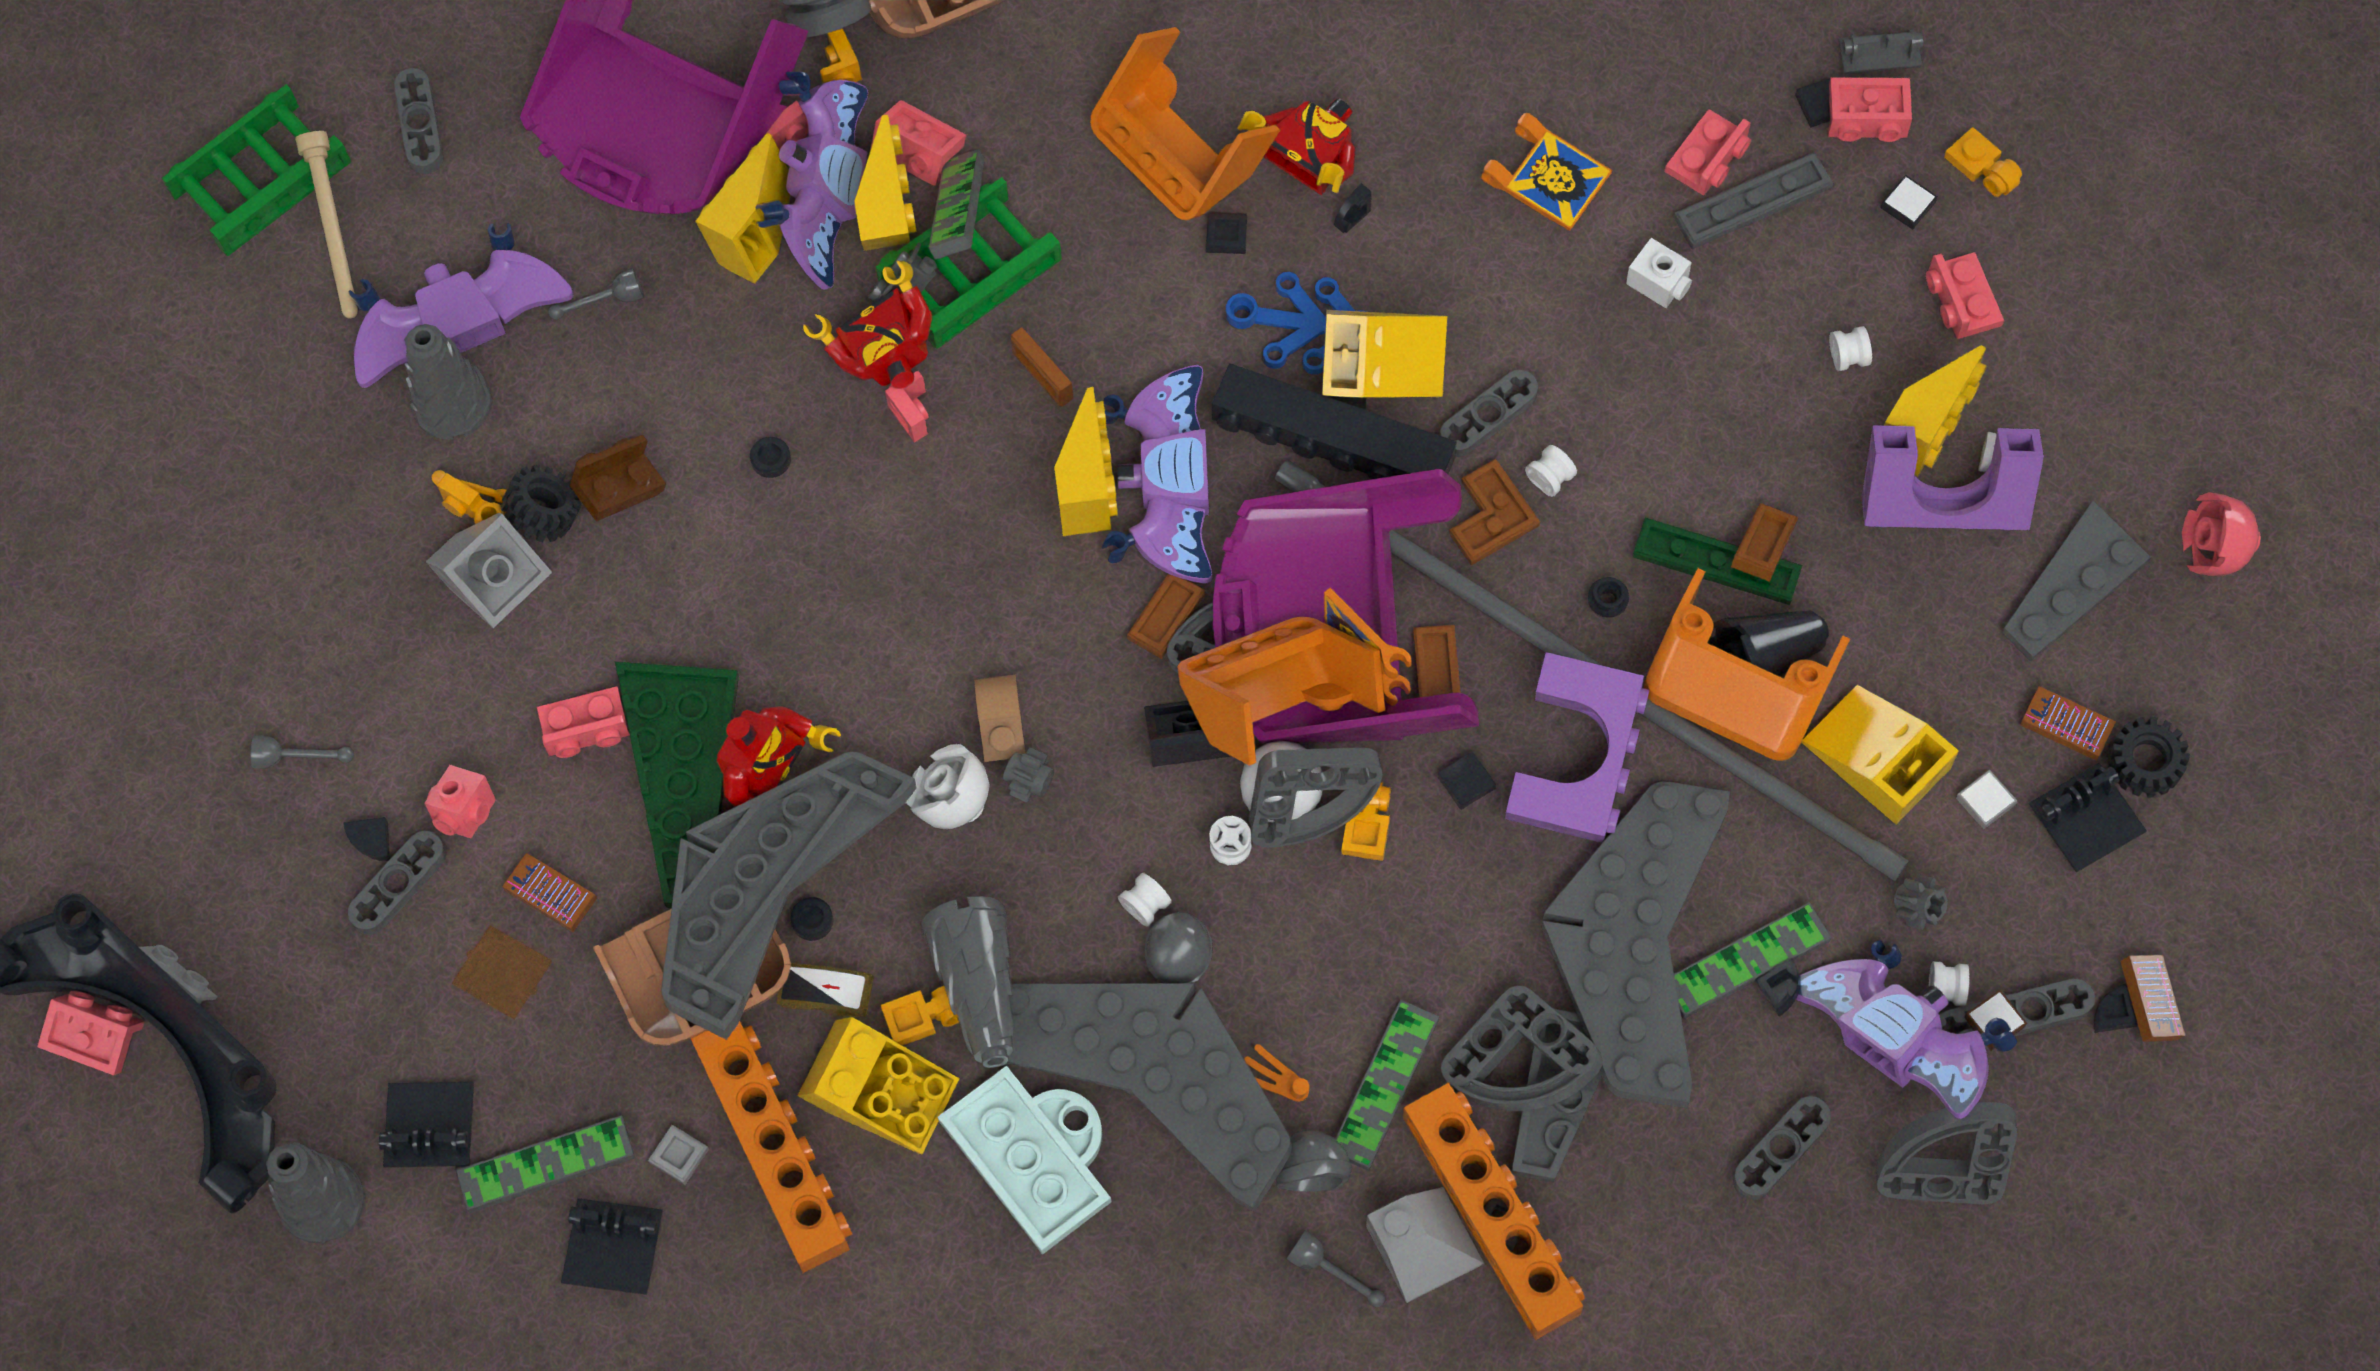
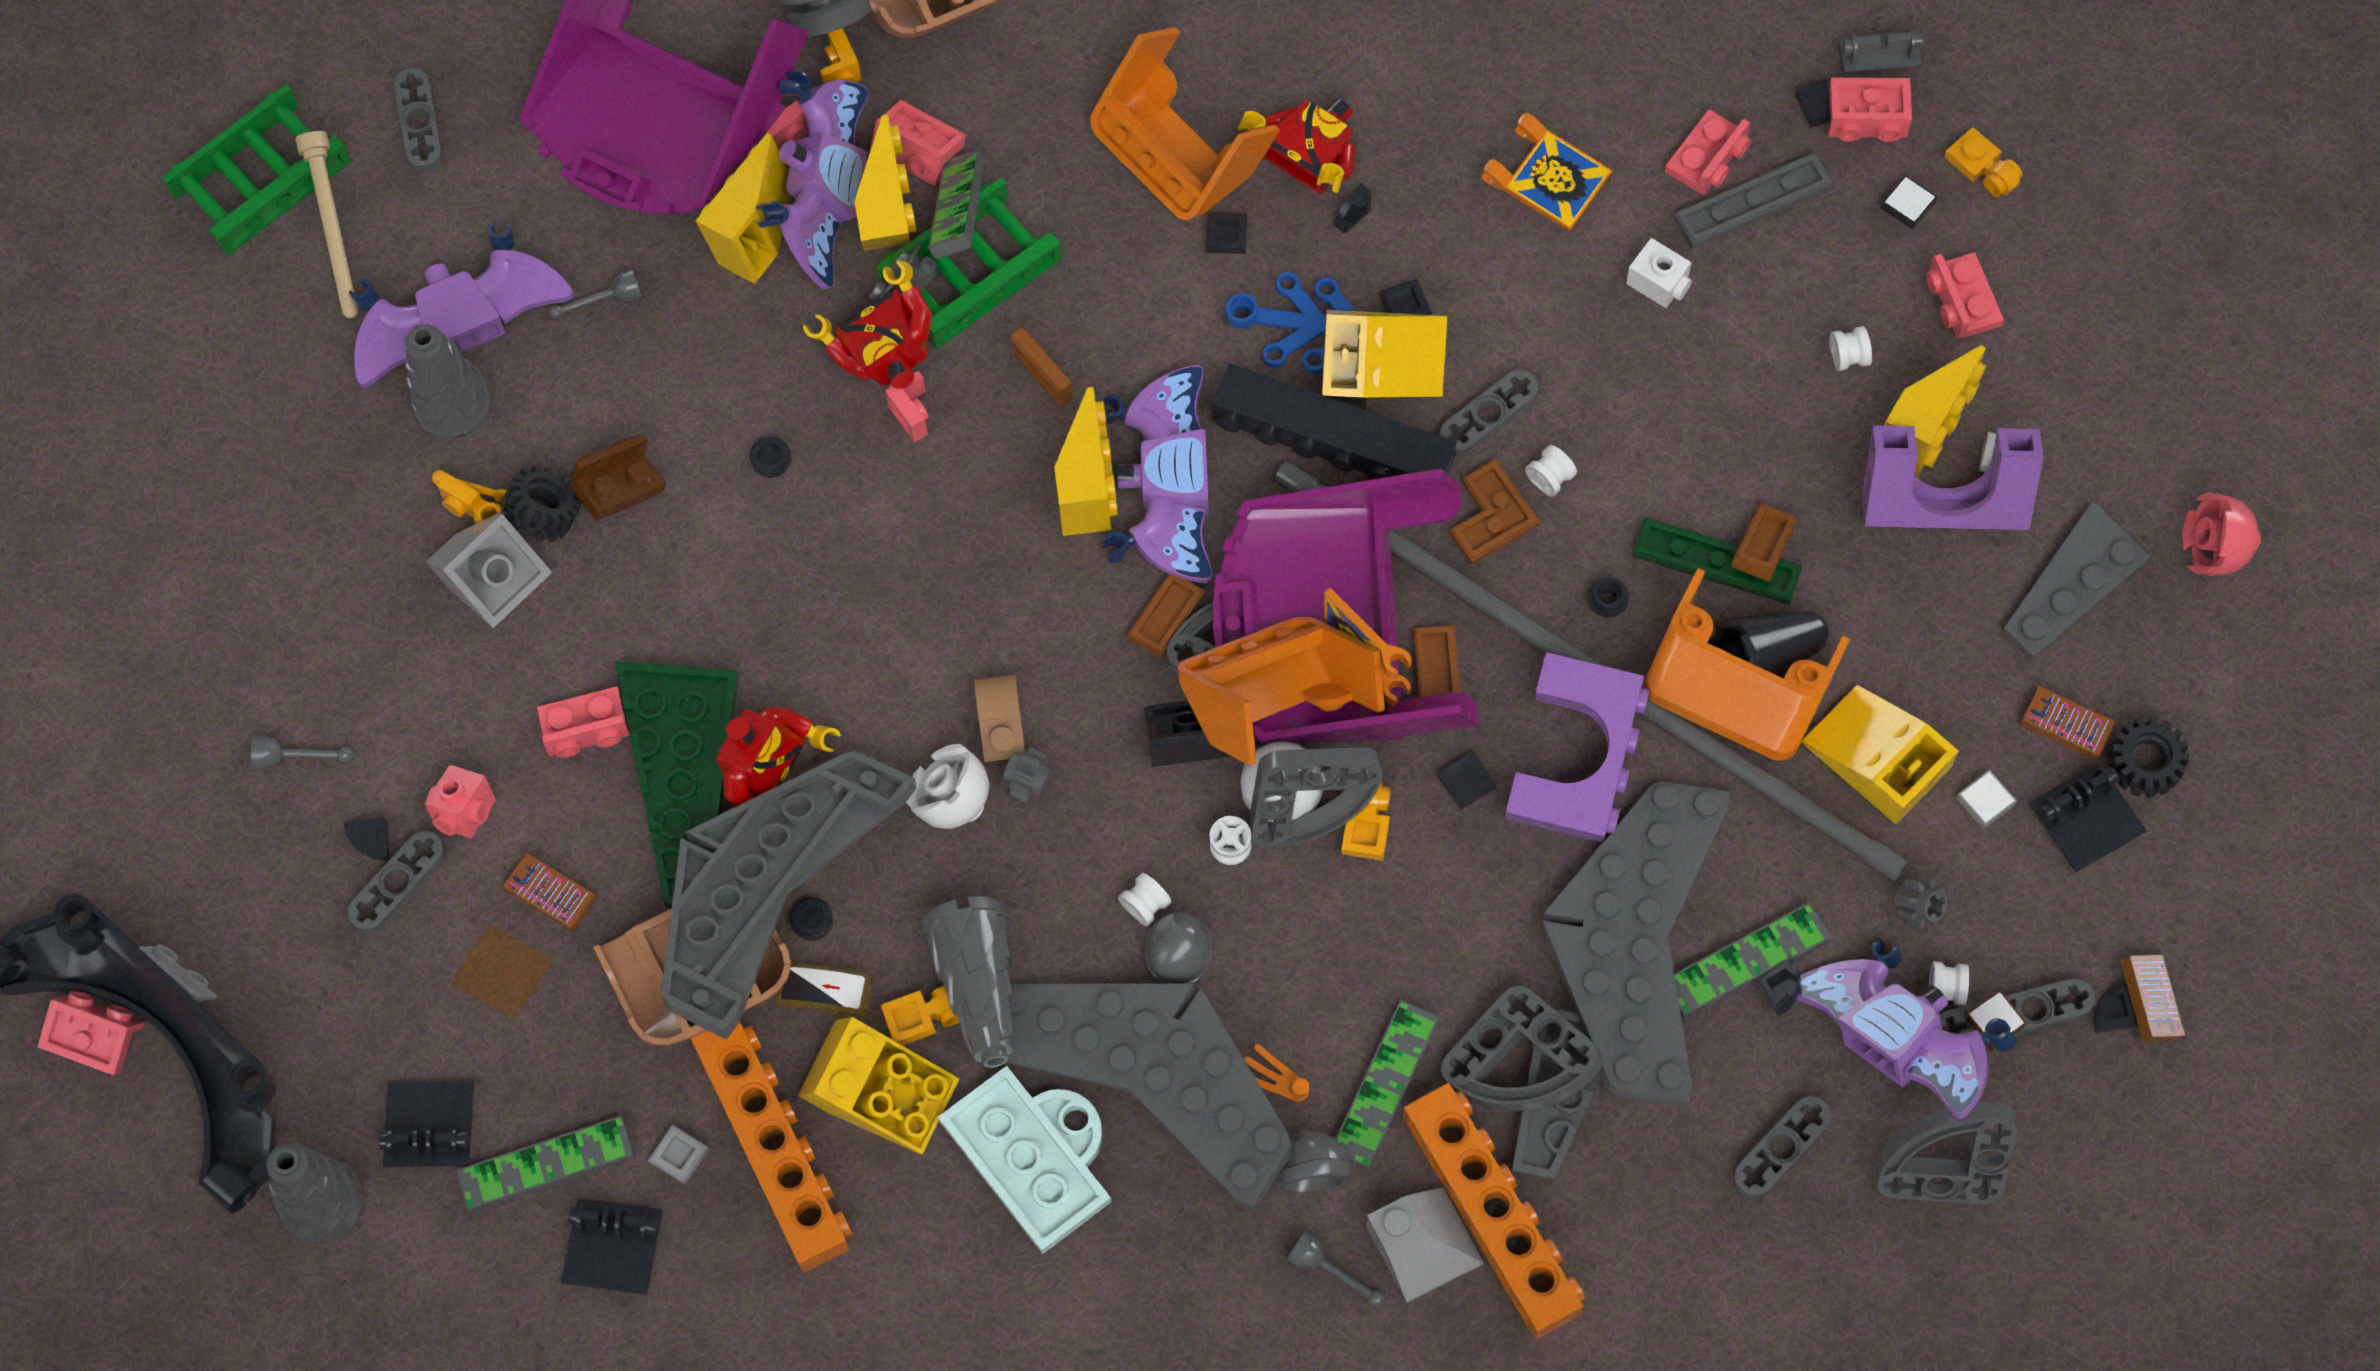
none -> black tile [1380,279,1432,315]

